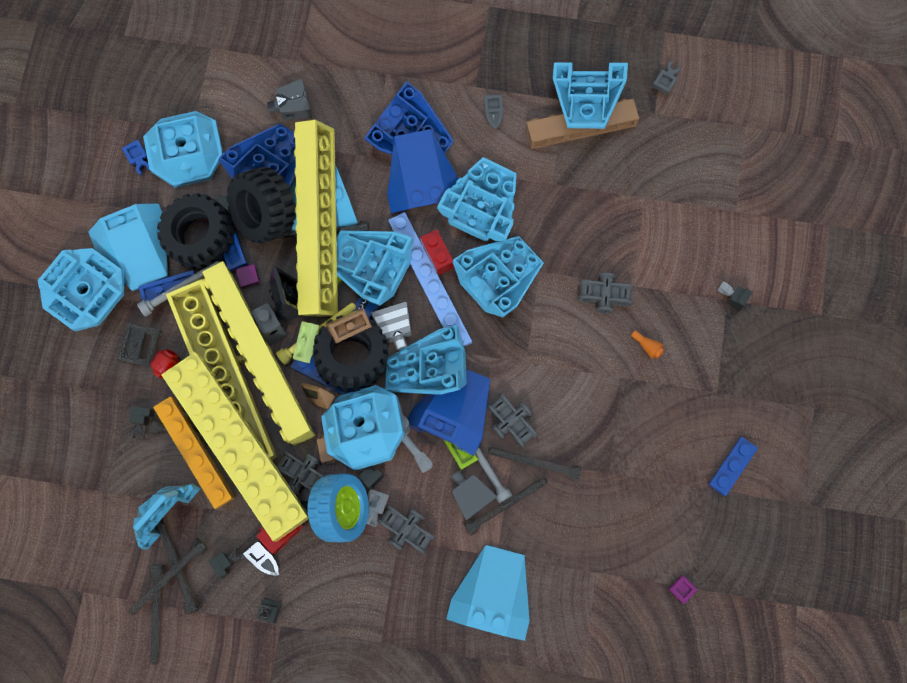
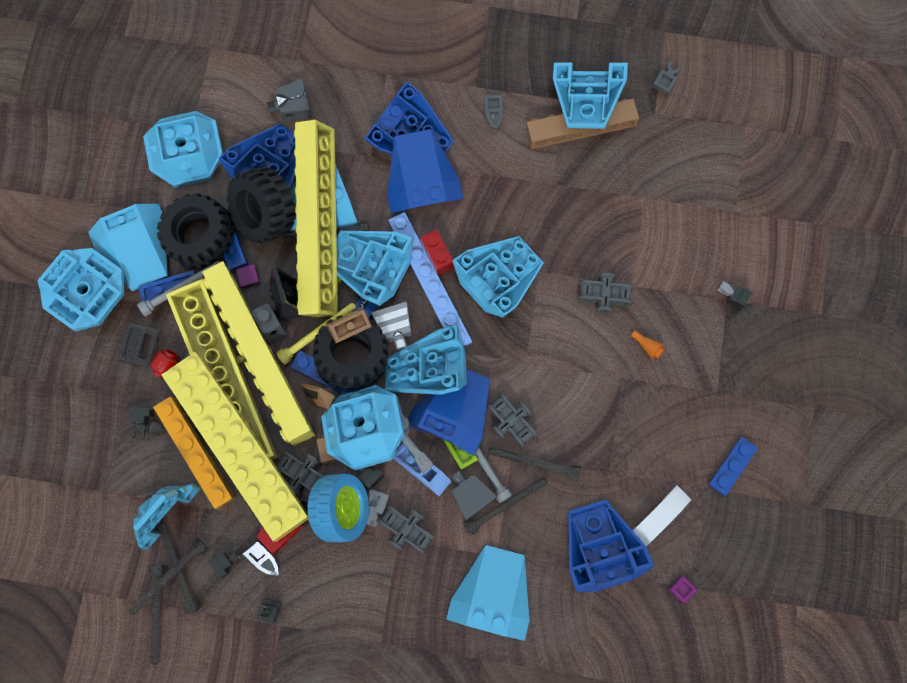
blue plate [122,140,150,175] -> none
yellowish green plate [292,321,319,363] -> none
medium azure wedge [437,157,516,241] -> none
none -> light blue slope [393,443,452,496]
none -> blue wedge [568,499,654,592]
none -> white slope [632,485,691,546]

